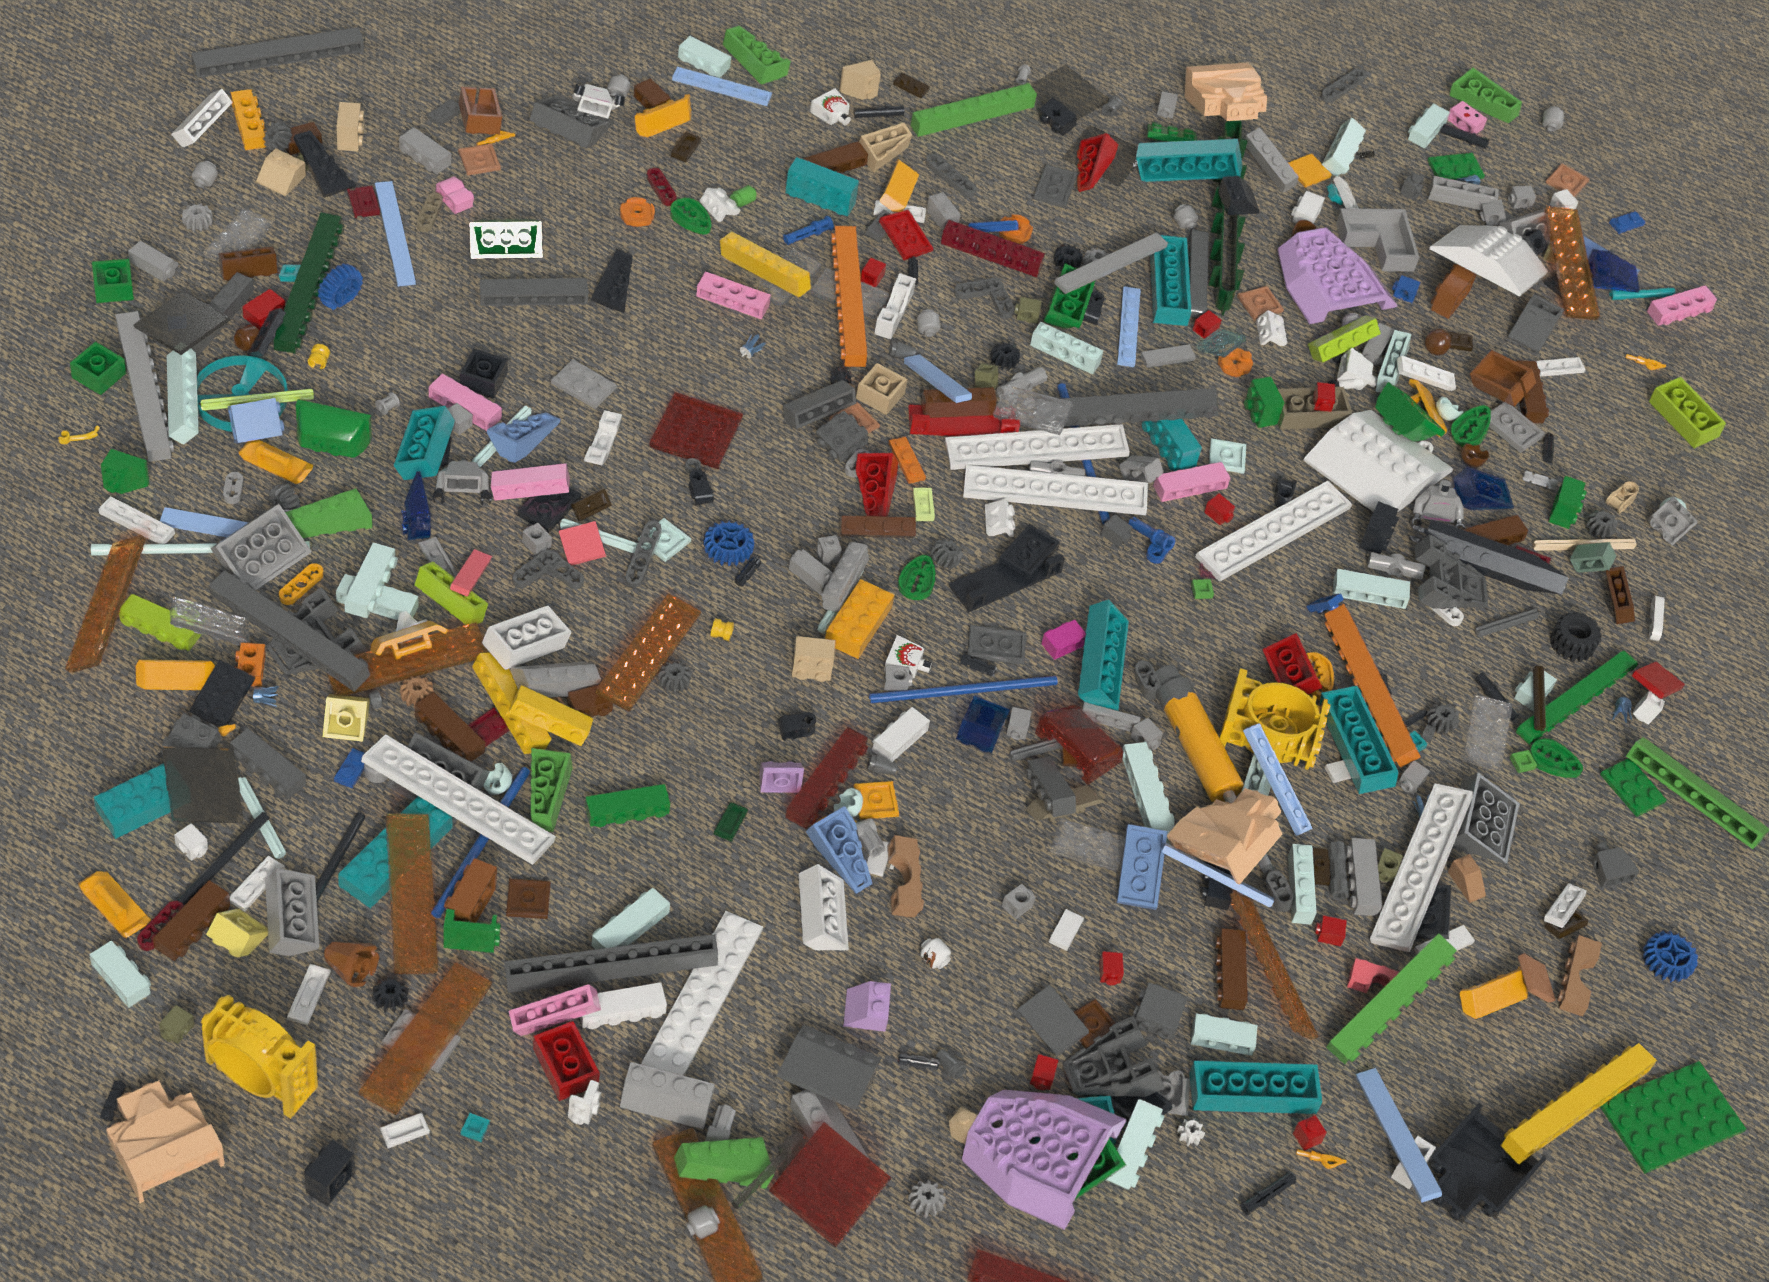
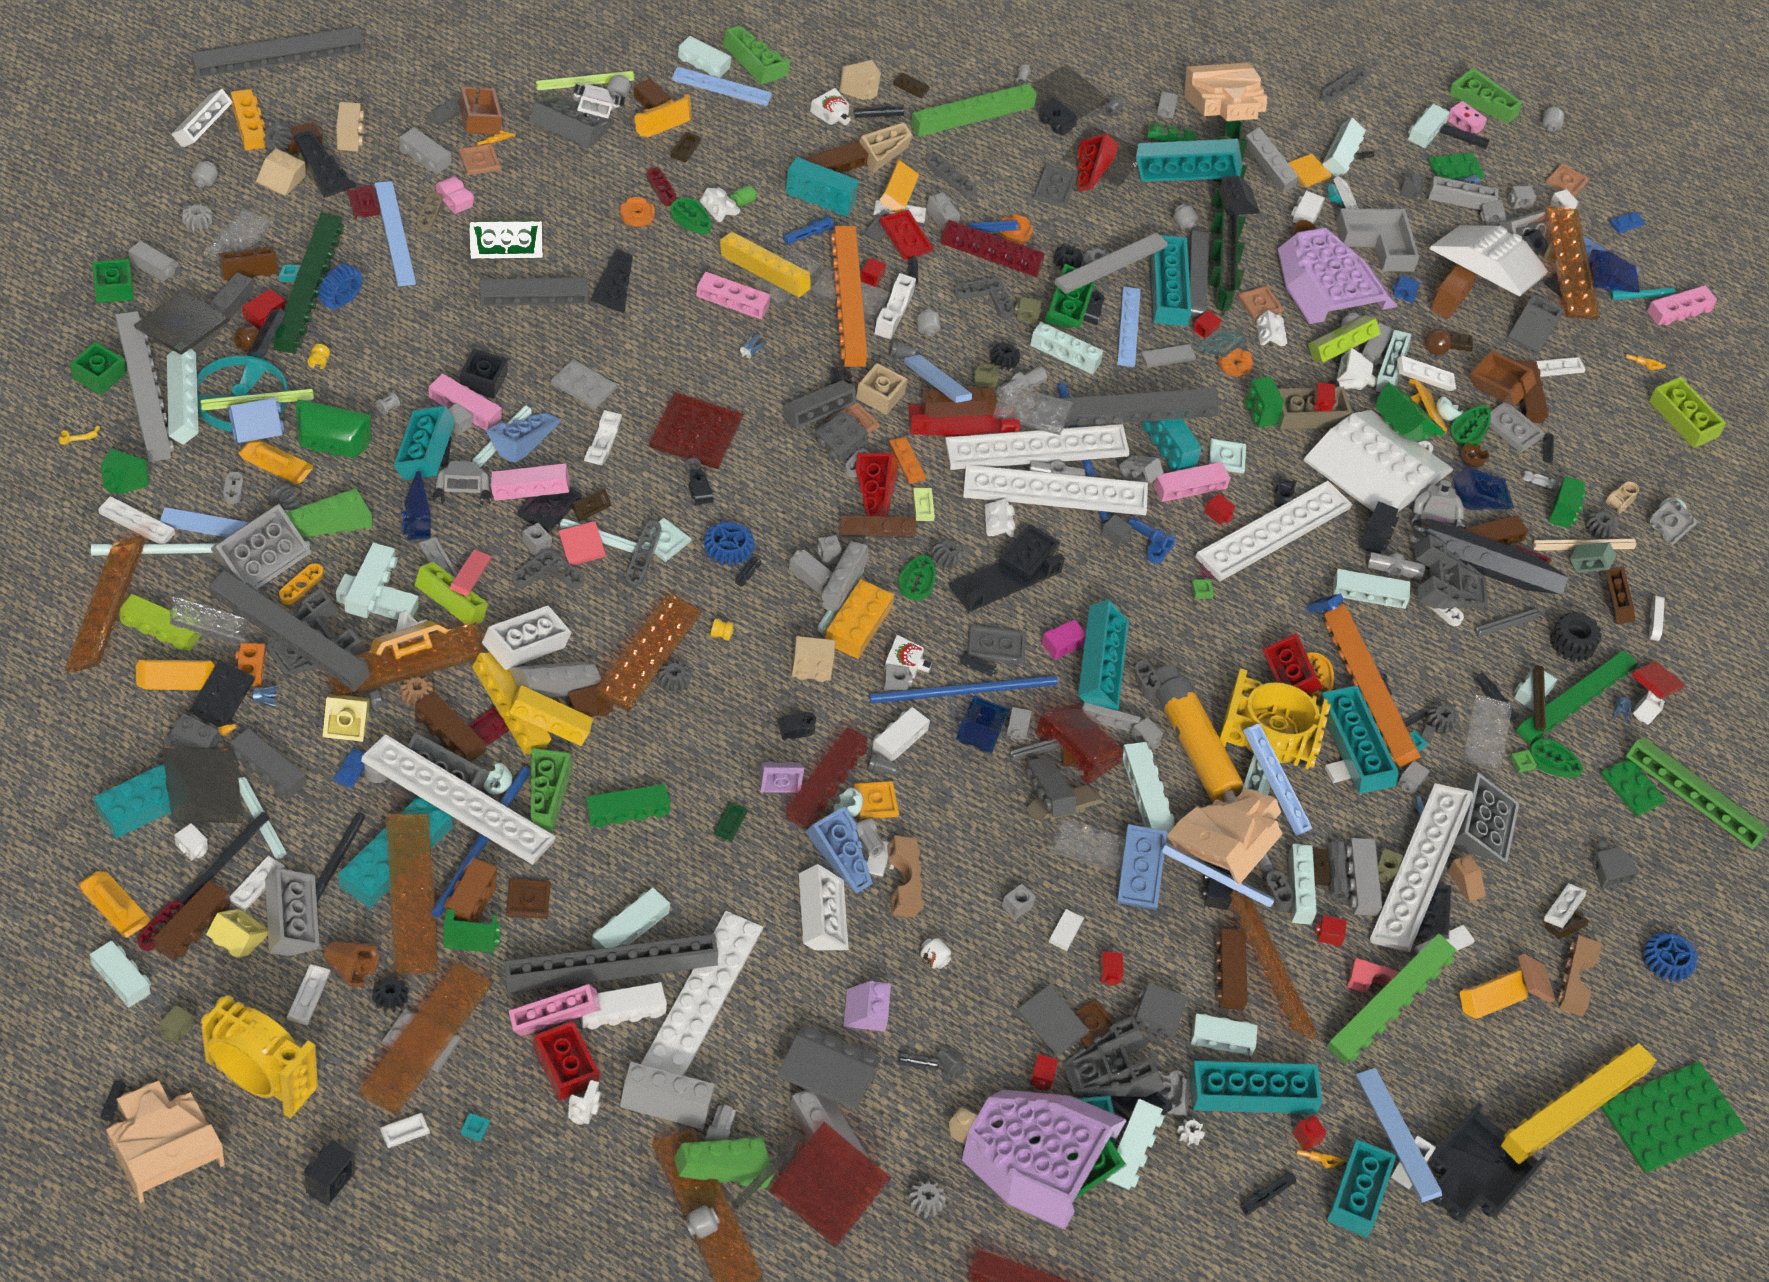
none -> lime axle [536,71,634,90]
none -> teal brick [1327,1139,1397,1237]

